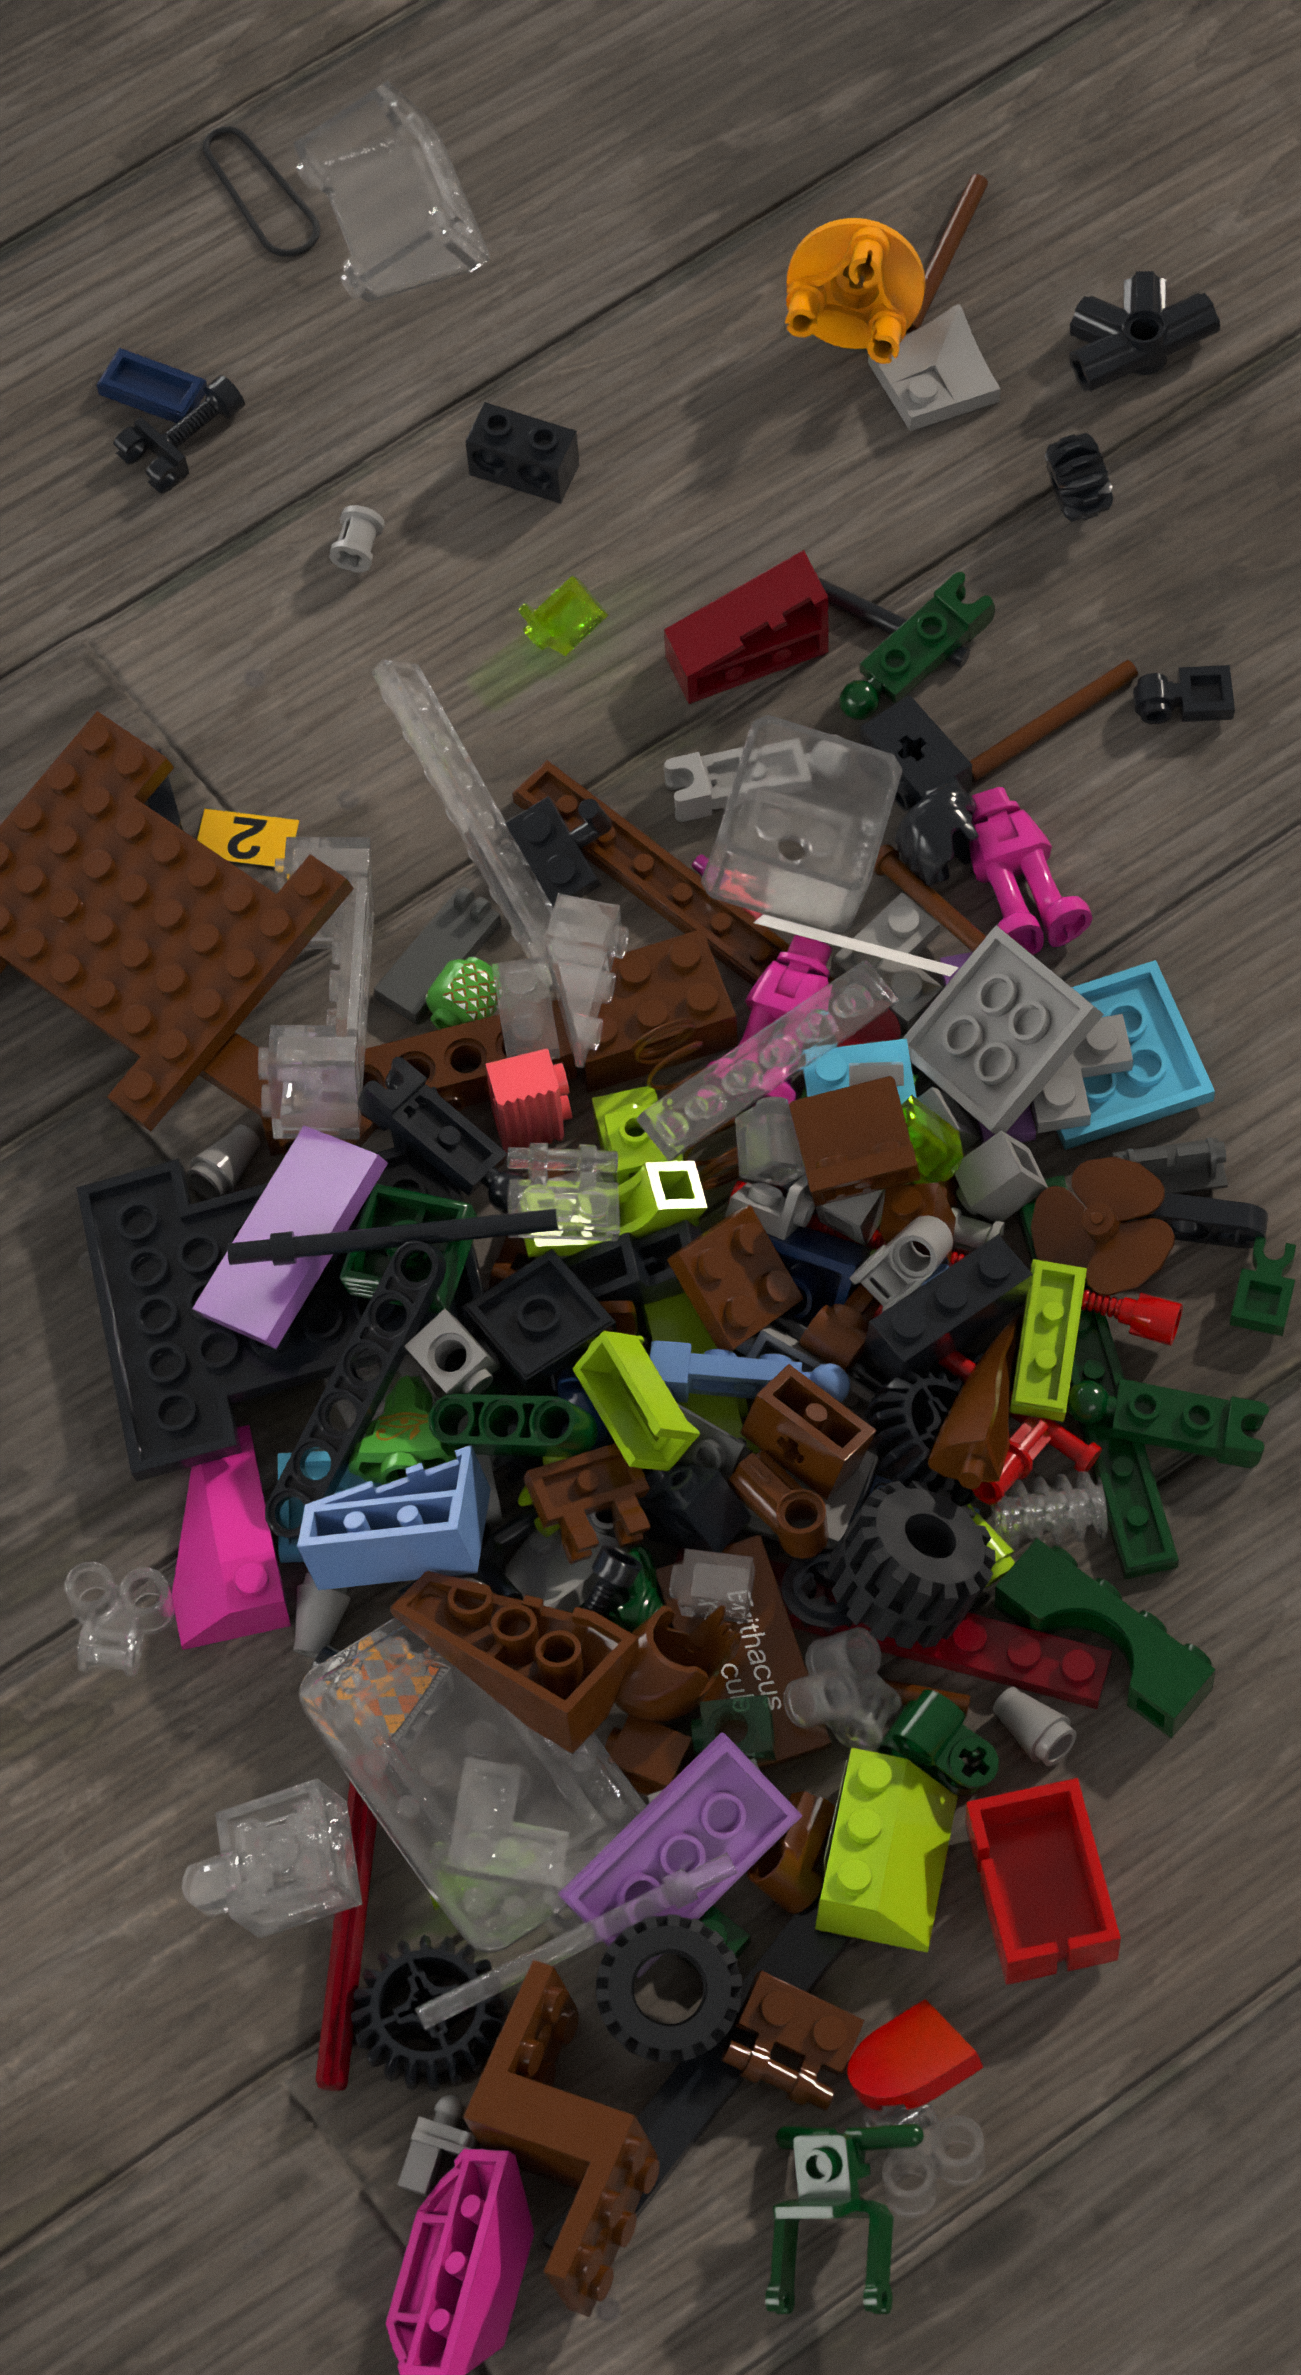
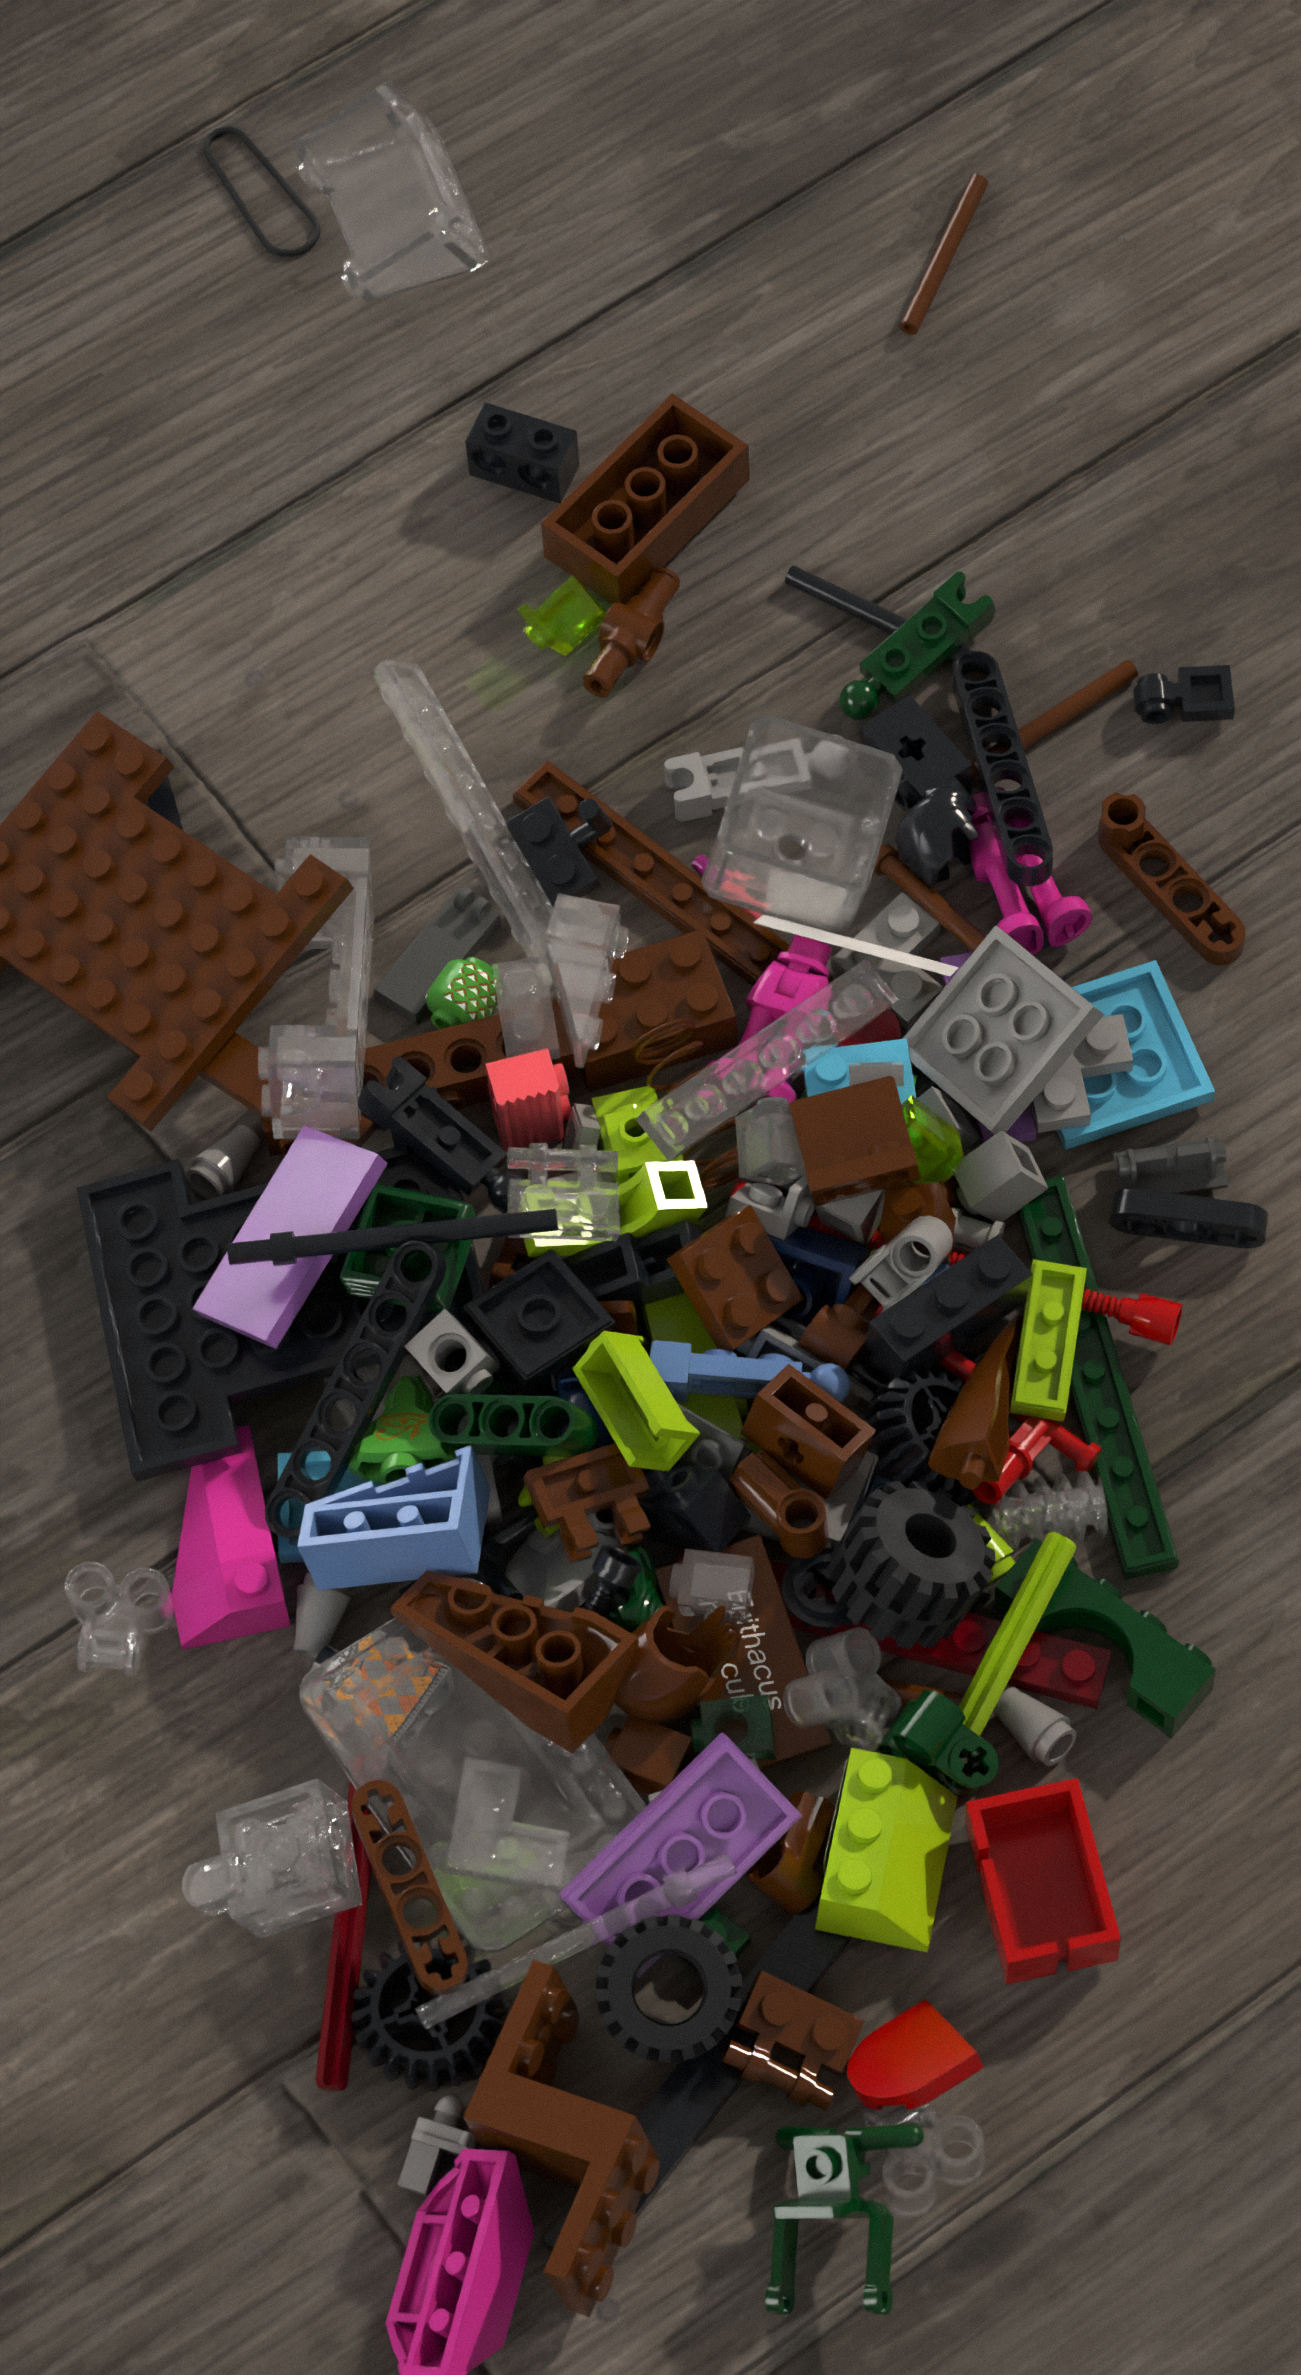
dark blue tile [97,348,207,423] -> none
black bar [113,375,245,493] -> none
yellow sticker [197,808,300,869] -> none
light grey bush [329,505,385,572] -> none
dark red wedge [664,550,829,704] -> none
light orange piece [785,218,925,364] -> none
light grey plate [868,304,1001,431] -> none
reddish brown piece [1031,1157,1175,1296] -> none
black gear [1045,433,1114,522] -> none
dark green plate [1067,1378,1270,1468] -> none
black piece [1069,271,1220,392] -> none
dark green plate [1230,1236,1296,1337] -> none
none -> reddish brown beam [351,1780,468,1996]
none -> reddish brown brick [541,393,750,604]
none -> light grey tile [562,1103,601,1172]
none -> reddish brown pin [583,567,680,698]
none -> black beam [953,651,1053,886]
none -> lime axle [958,1532,1076,1736]
none -> reddish brown beam [1098,792,1245,965]

